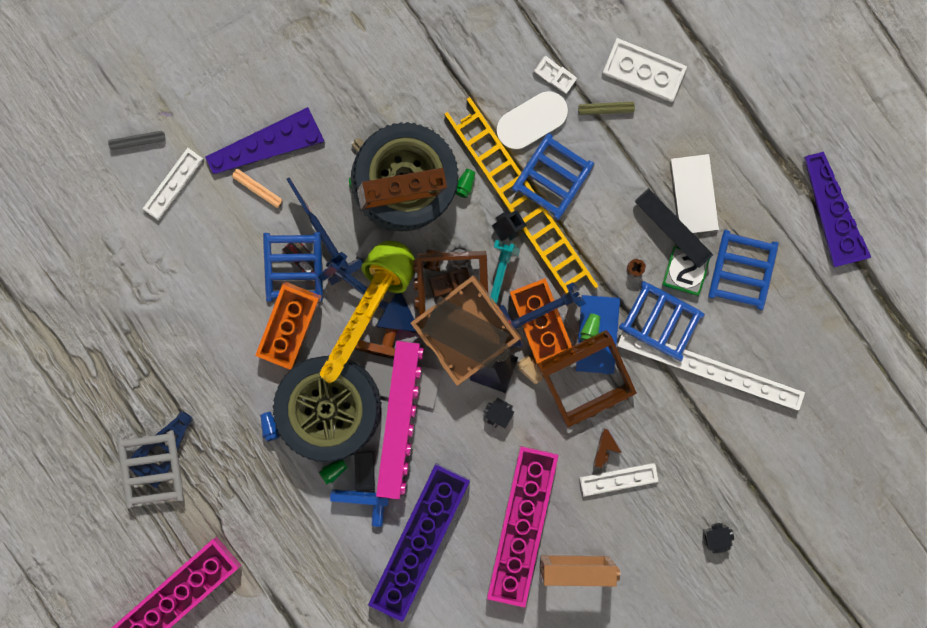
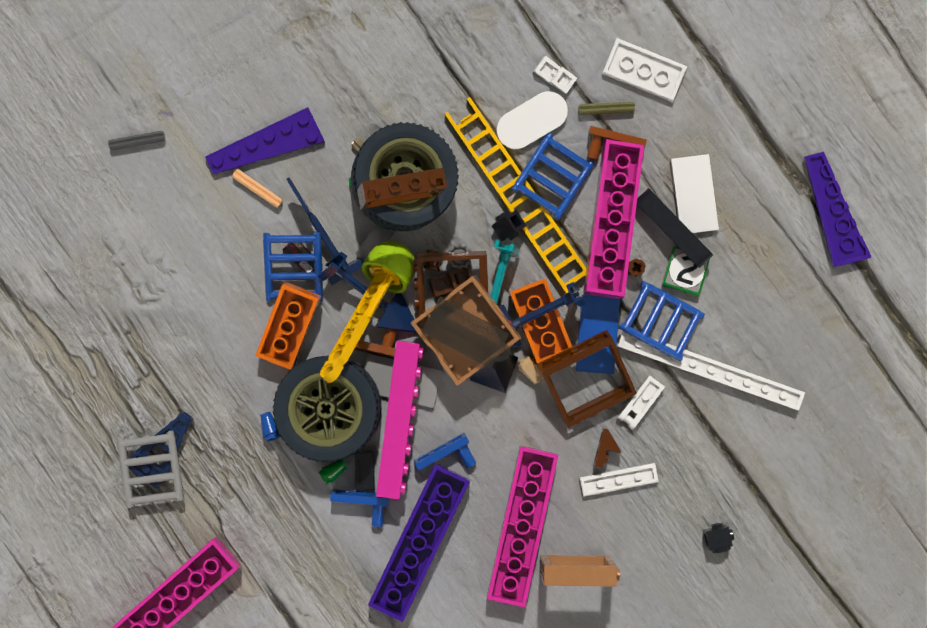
white tile [143,148,204,221] -> none
green cone [455,168,476,198] -> none
black brick [484,397,514,428] -> none
bright green cone [580,314,601,341] -> none
blue bar [708,230,779,310] -> none
none -> blue piece [414,433,476,470]
none -> dark pink brick [583,139,644,300]
none -> dark orange piece [587,126,647,159]
none -> white plate [617,375,665,430]

